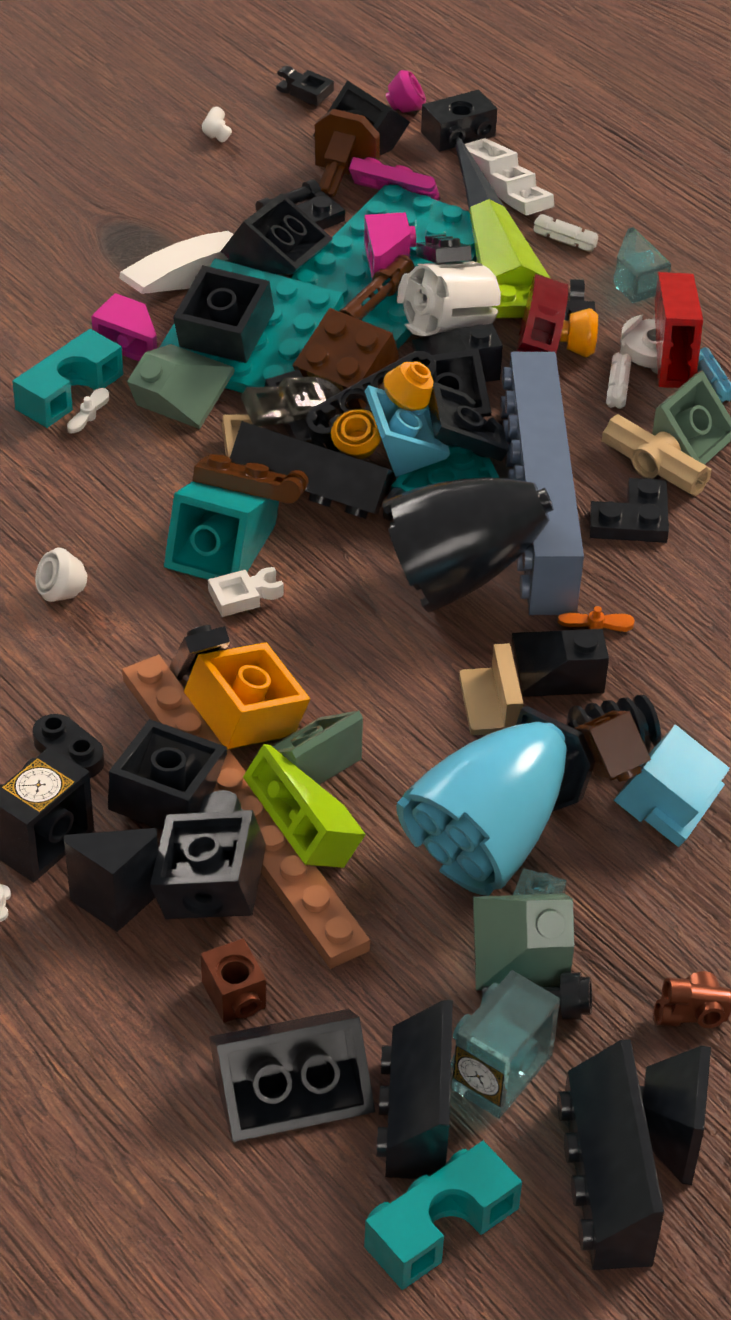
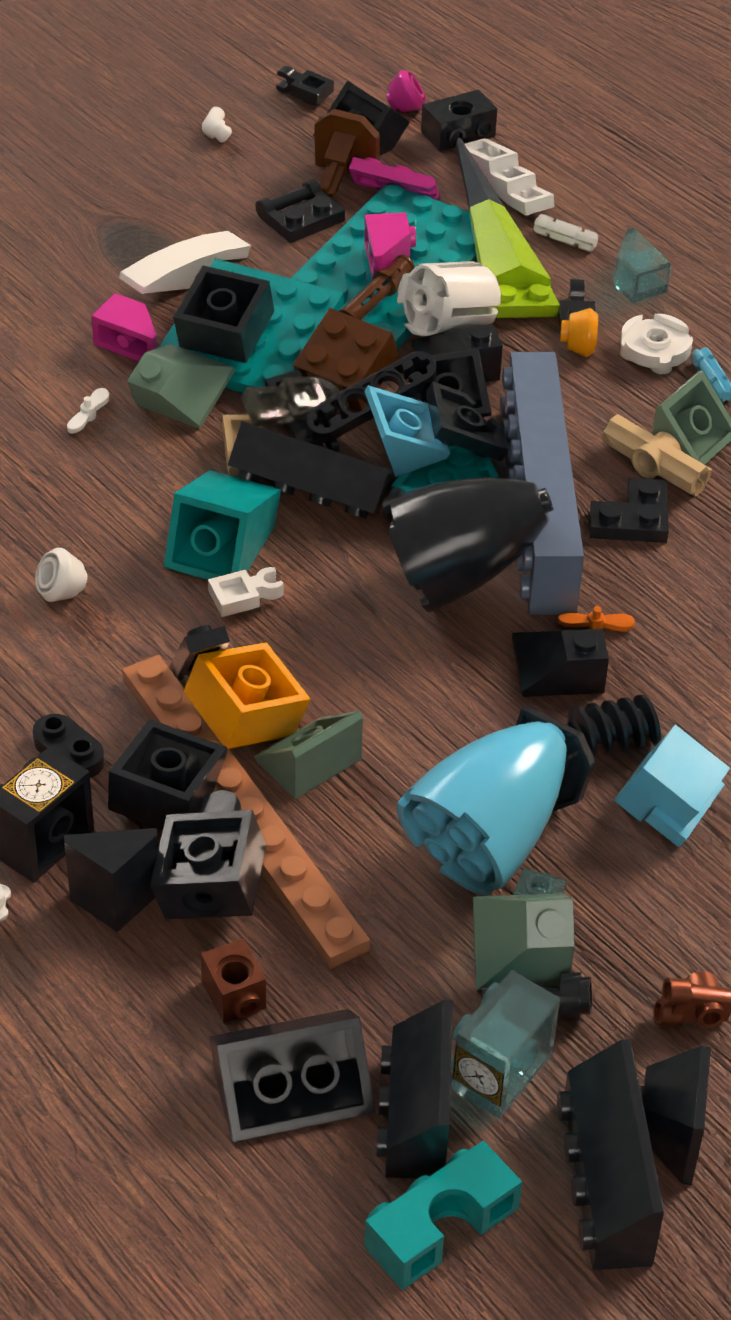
teal arch [12,329,124,428] -> none
reddish brown plate [192,454,309,503] -> none
black slope [220,193,333,274] -> none
lime slope [243,744,366,868] -> none
light orange cone [331,409,381,459] -> none
light orange cone [383,362,433,411] -> none
black plate [416,234,472,264] -> none
tan panel [459,643,523,735] -> none
dark red slope [516,274,568,354] -> none
reddish brown brick [574,711,651,782] -> none
white axle [606,352,632,409] -> none
red slope [655,272,703,388] -> none

